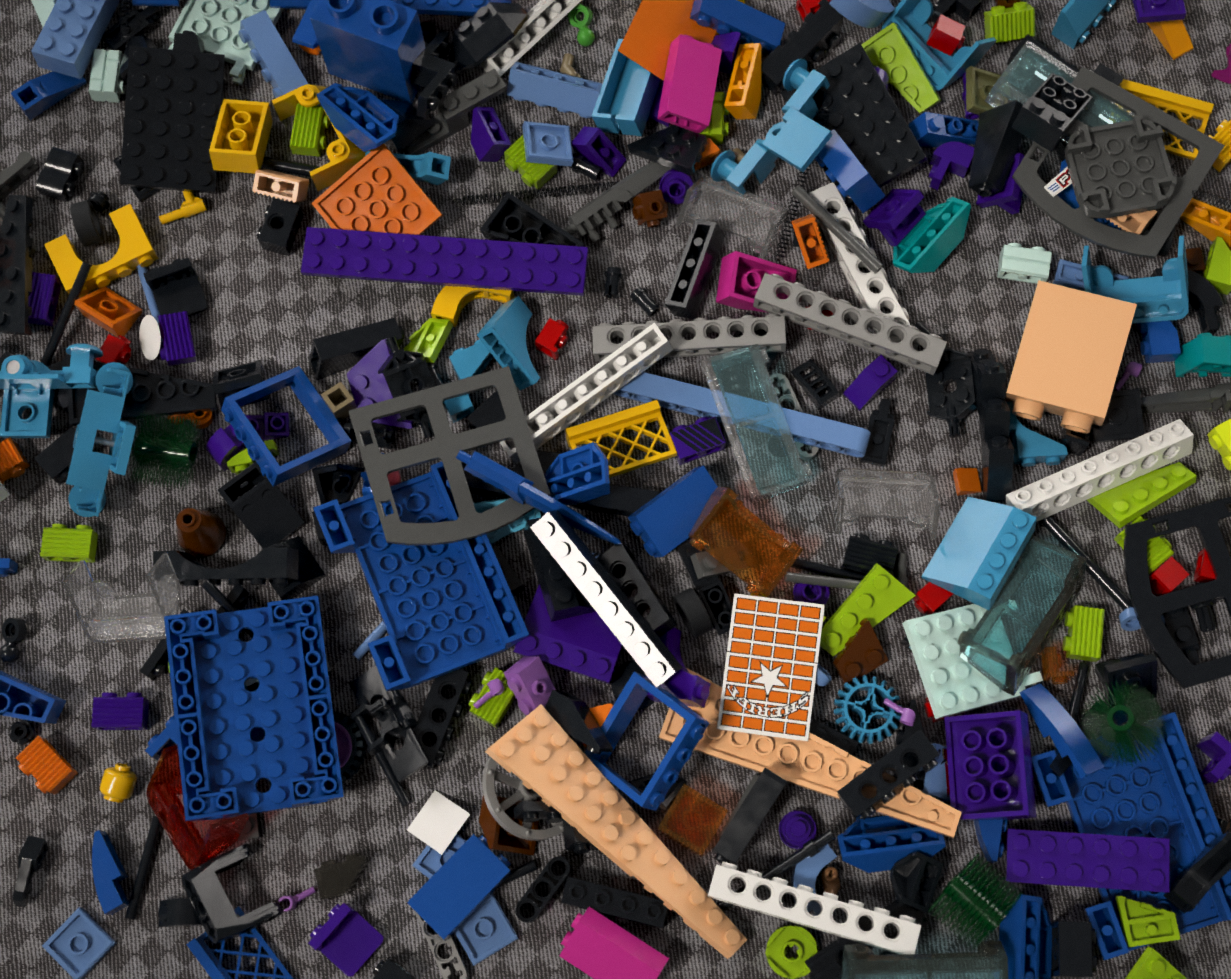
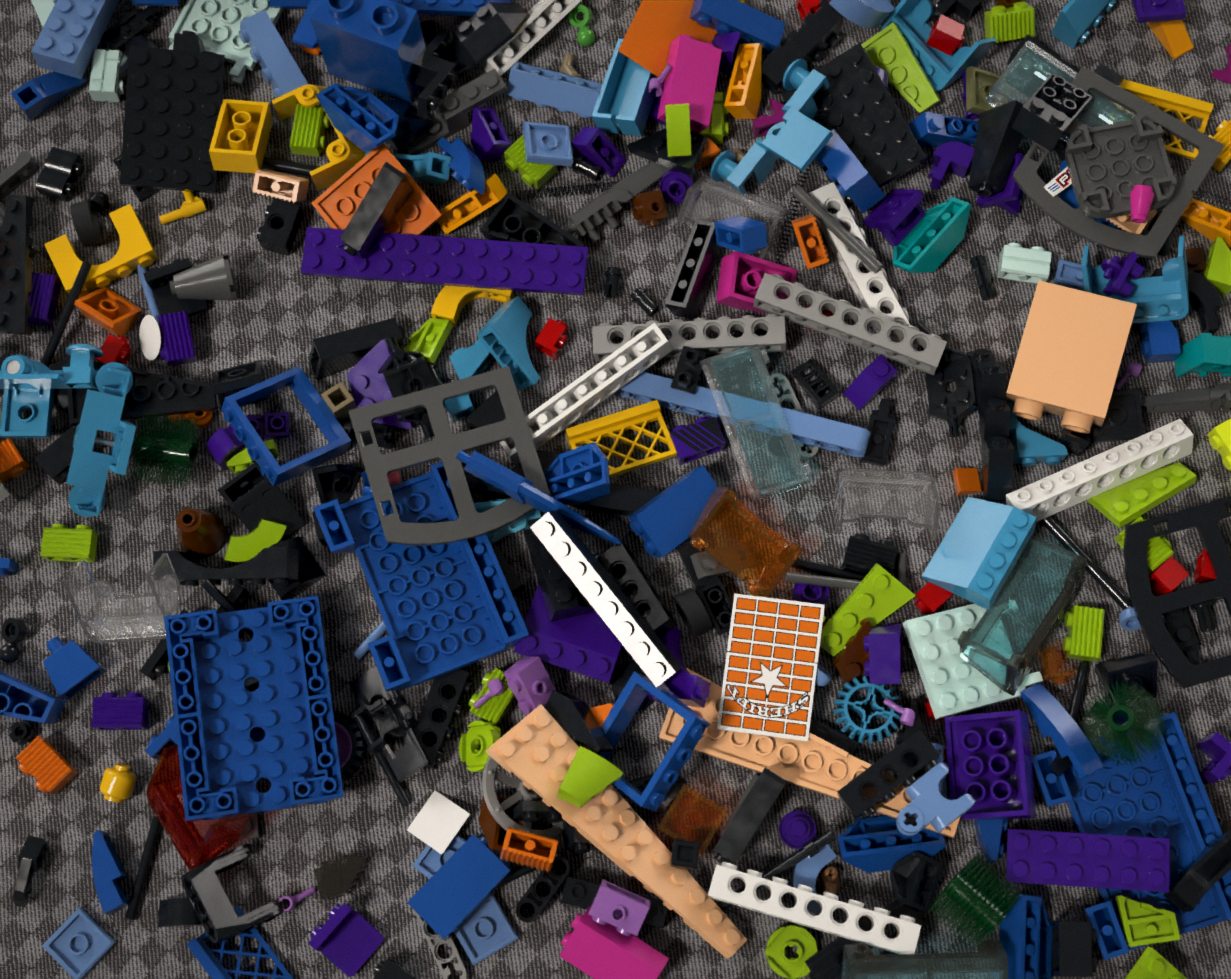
none -> blue torso [43,637,106,700]
none -> dark grey cone [169,253,238,301]
none -> lime tile [224,519,287,562]
none -> black slope [339,162,414,259]
none -> blue slope [437,137,485,195]
none -> light orange slope [437,173,508,234]
none -> lime plate [459,721,501,772]
none -> orange brick [500,827,559,873]
none -> lime slope [557,746,623,808]
none -> medium lavender brick [589,879,651,936]
none -> medium lavender hand [649,64,673,97]
none -> lime slope [665,103,692,157]
none -> black hips [670,346,707,395]
none -> black tile [670,839,700,870]
none -> blue brick [714,215,767,254]
none -> magenta slope [752,99,785,138]
none -> dark purple slope [864,624,903,684]
none -> medium blue piece [896,762,976,836]
none -> black axle [971,255,995,301]
none -> dark purple hips [1101,251,1145,298]
none -> dark pink cone [1130,185,1155,223]

